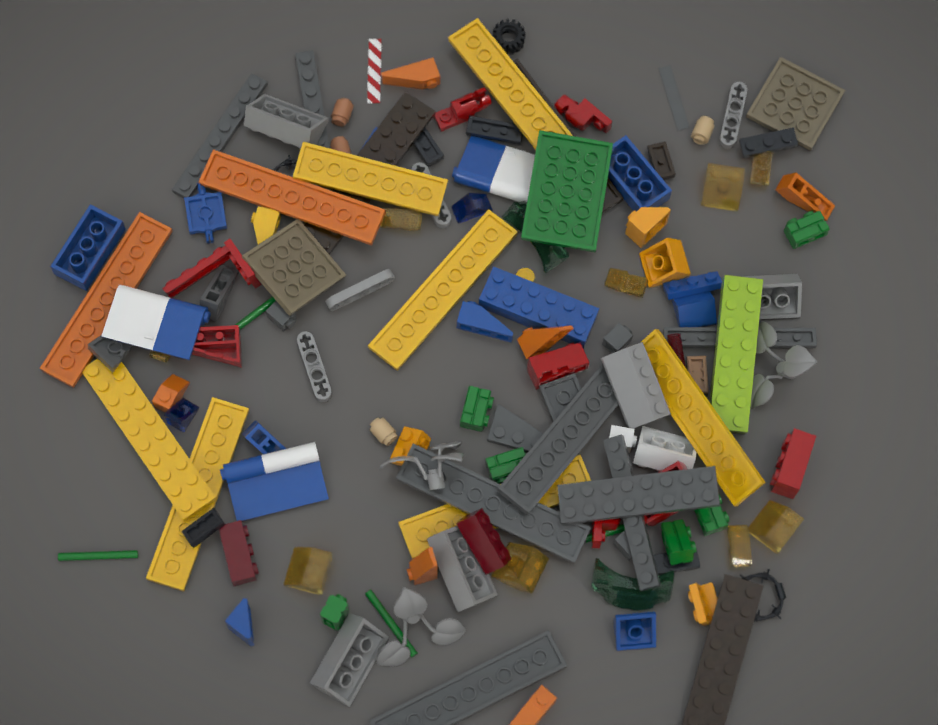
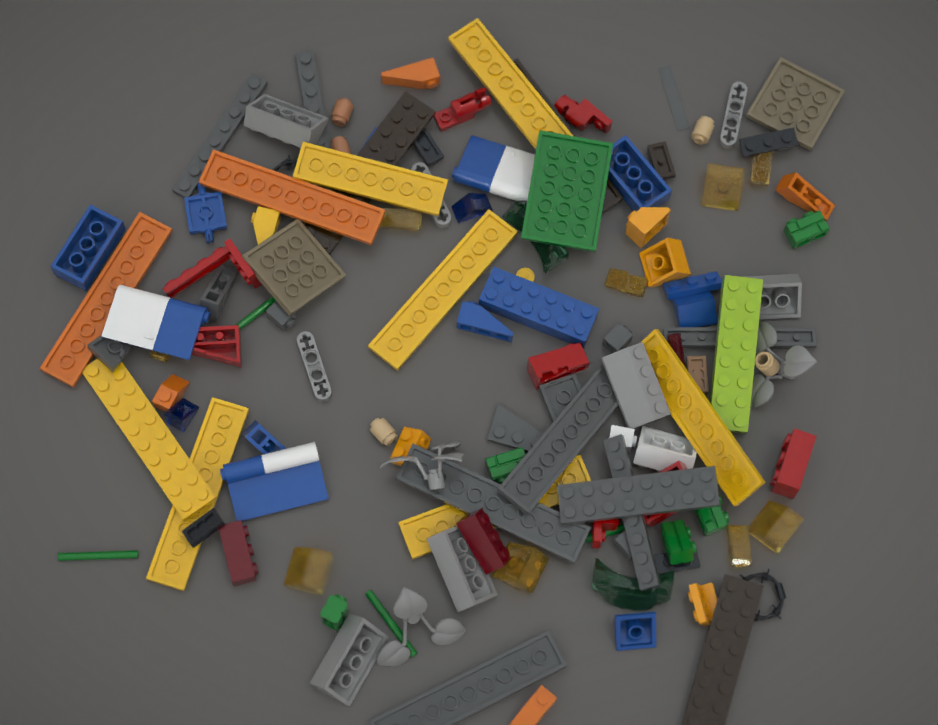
blue slope [225,598,254,646] -> none
light grey beam [325,269,395,311] -> none
sticker [367,39,382,103] -> none
orange slope [406,547,438,585] -> none
green brick [460,386,494,432] -> none
black plate [466,116,523,145] -> none
black tyre [493,19,525,55] -> none
orange slope [517,325,573,359] -> none
none -> tan brick [755,352,780,376]

